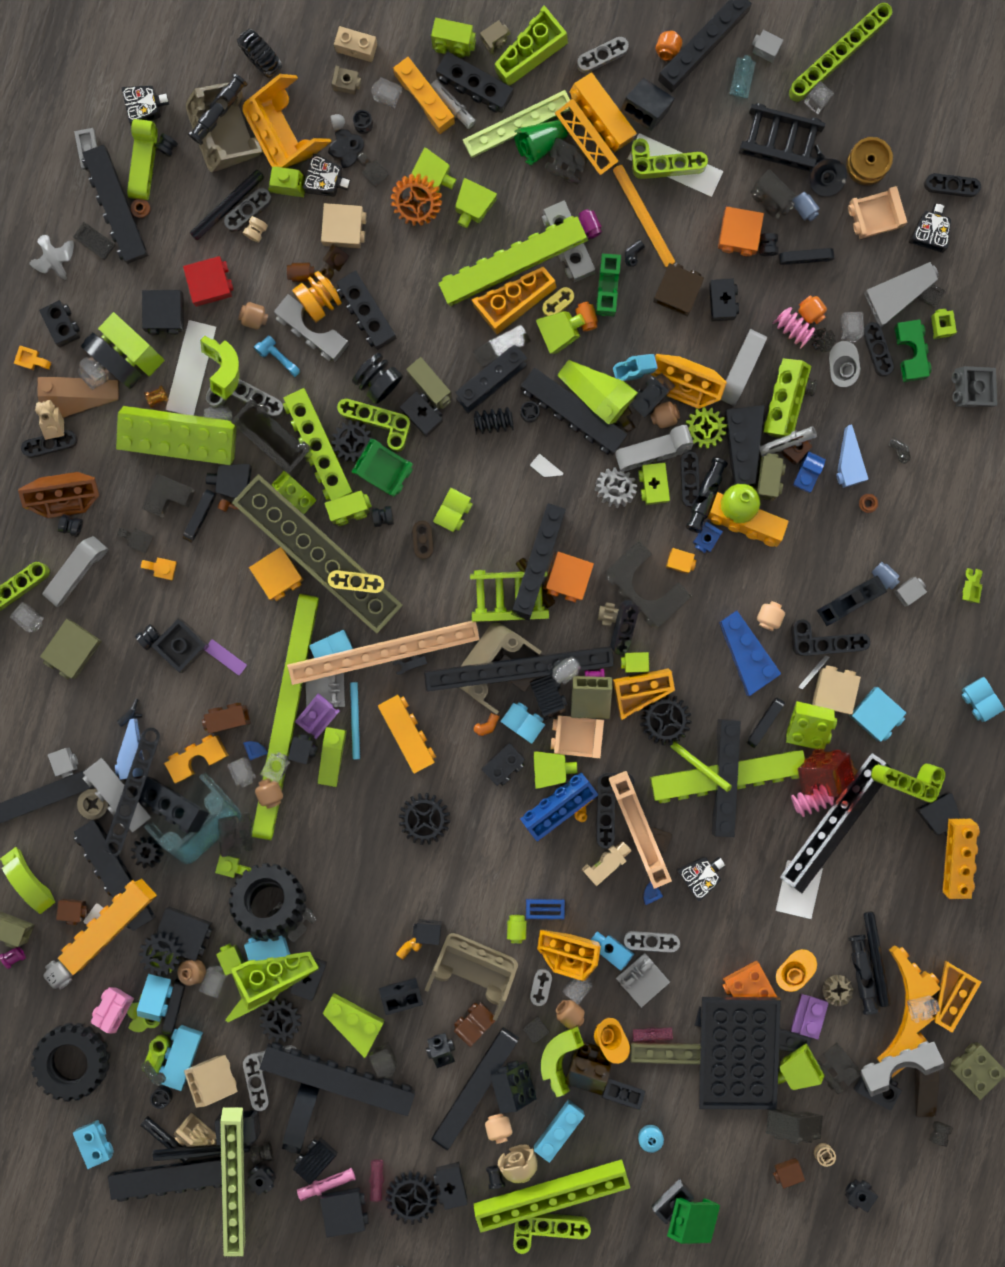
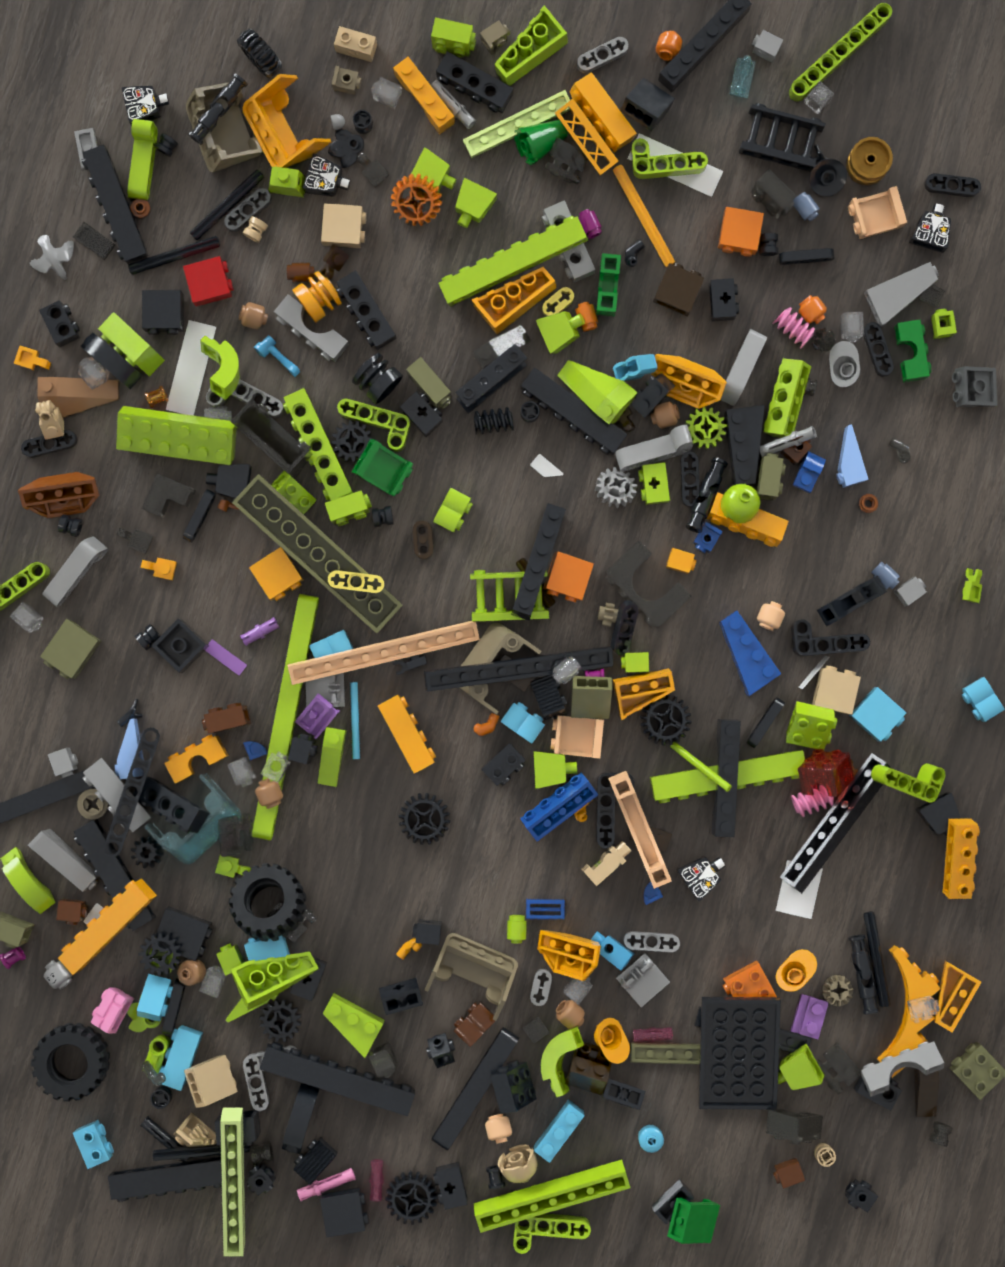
none -> light grey slope [28,829,98,892]
none -> black axle [128,236,220,275]
none -> medium lavender pin [240,617,280,646]

